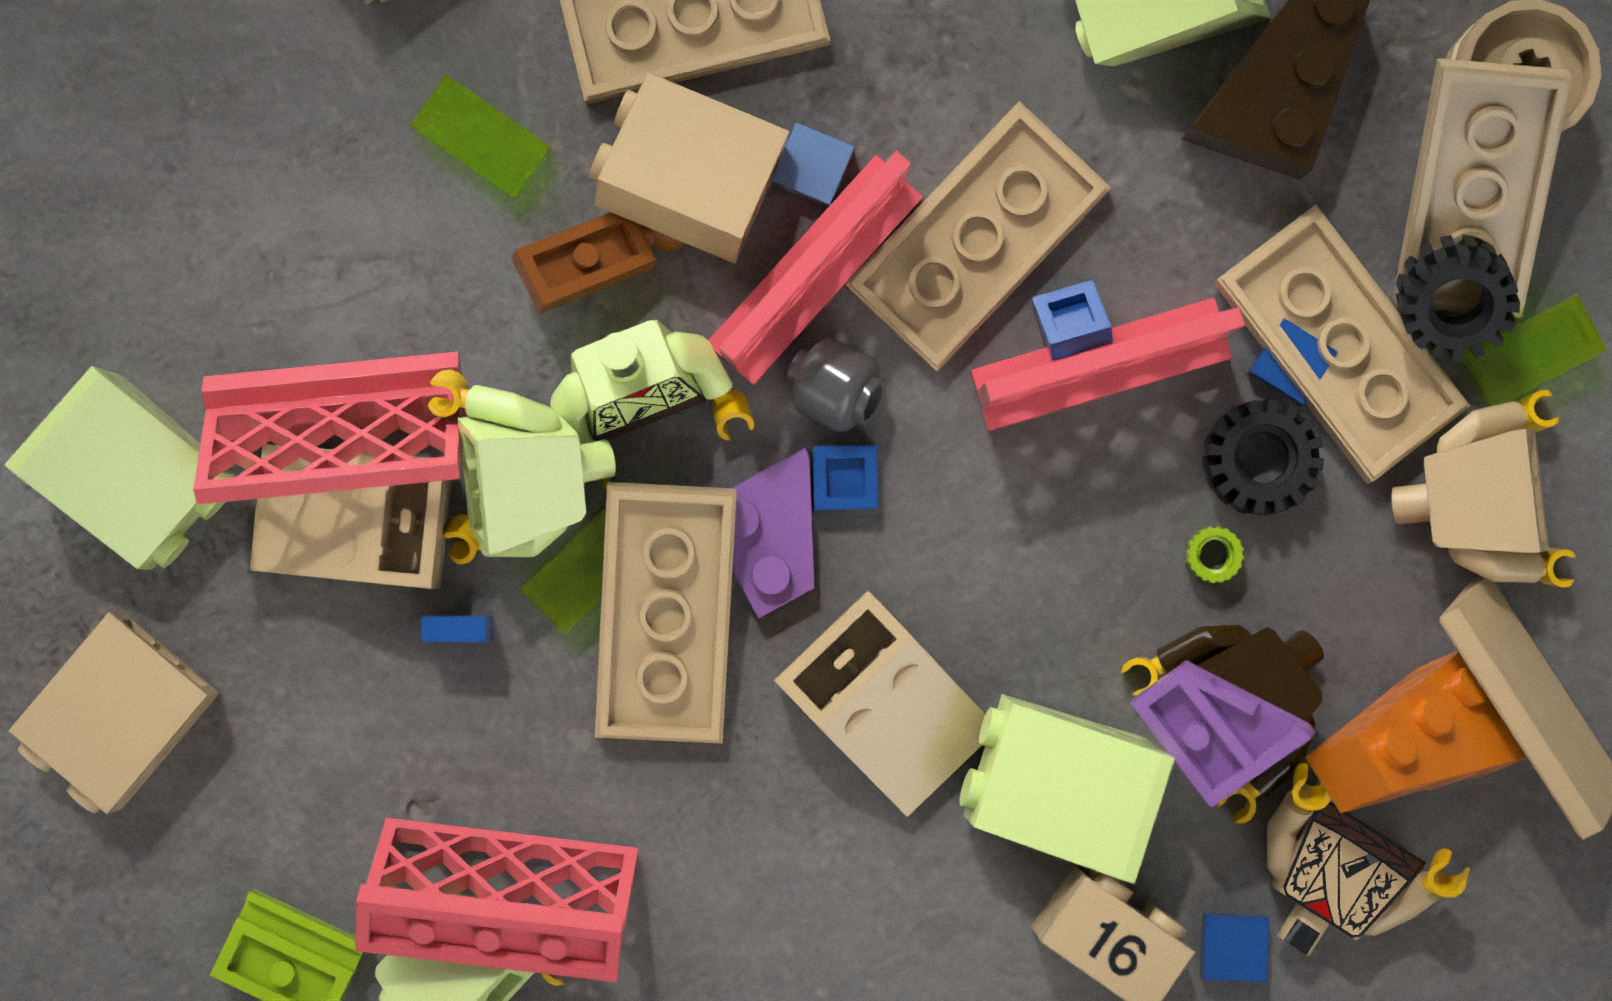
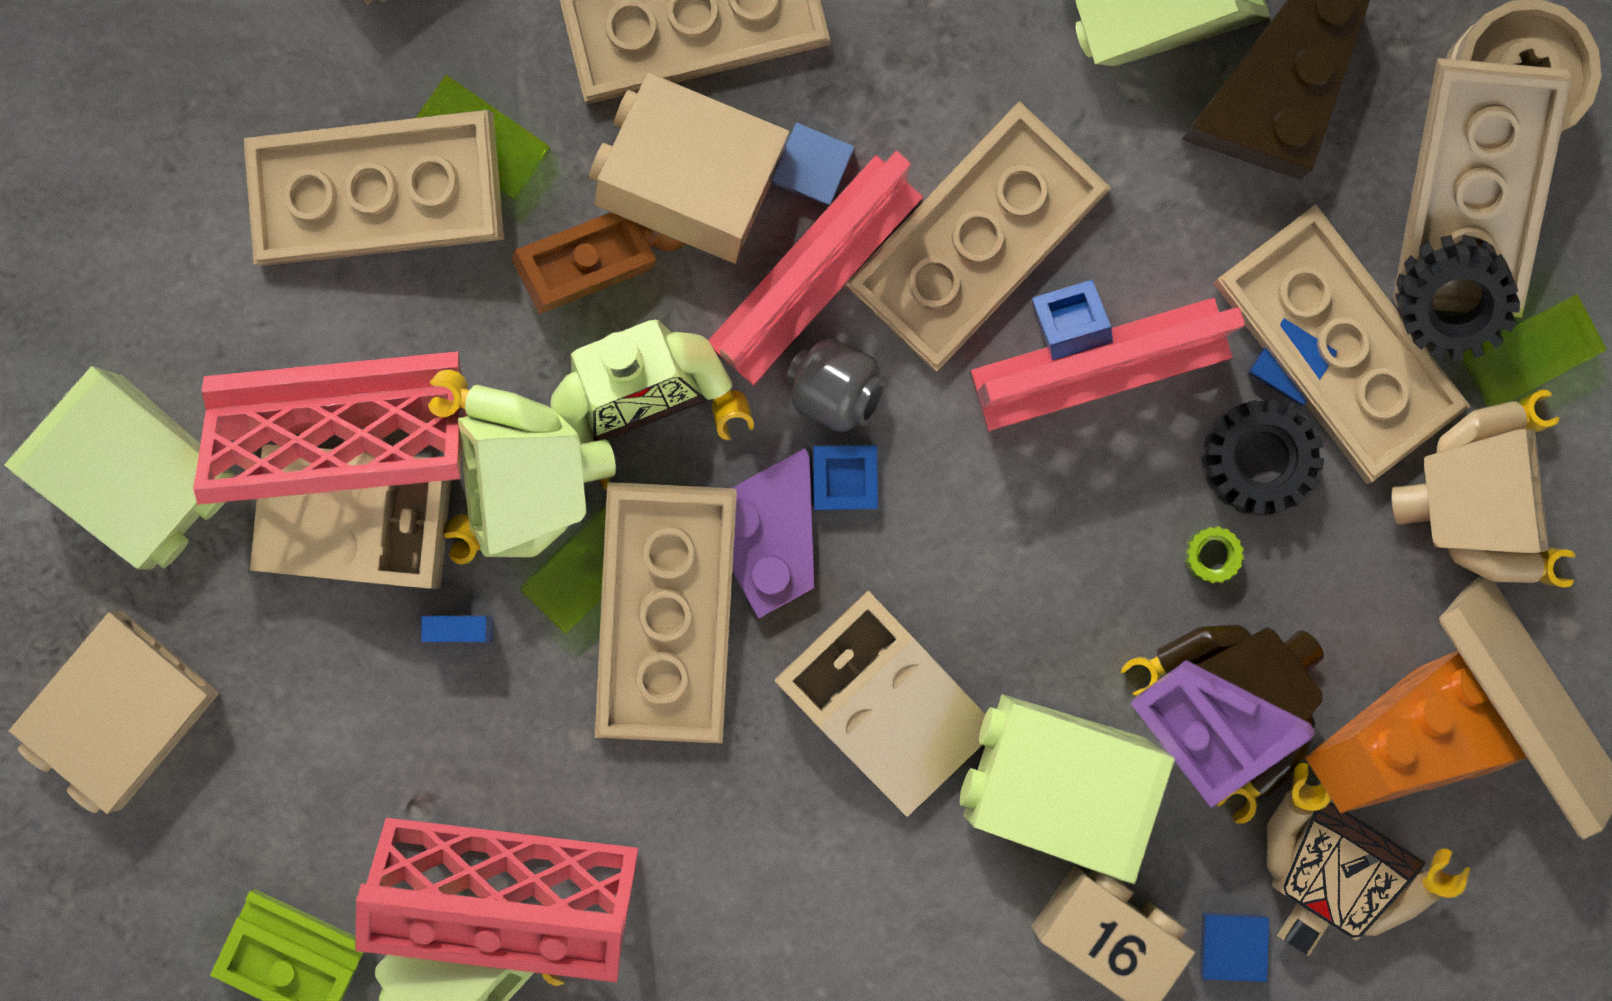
none -> tan tile [244,110,504,266]

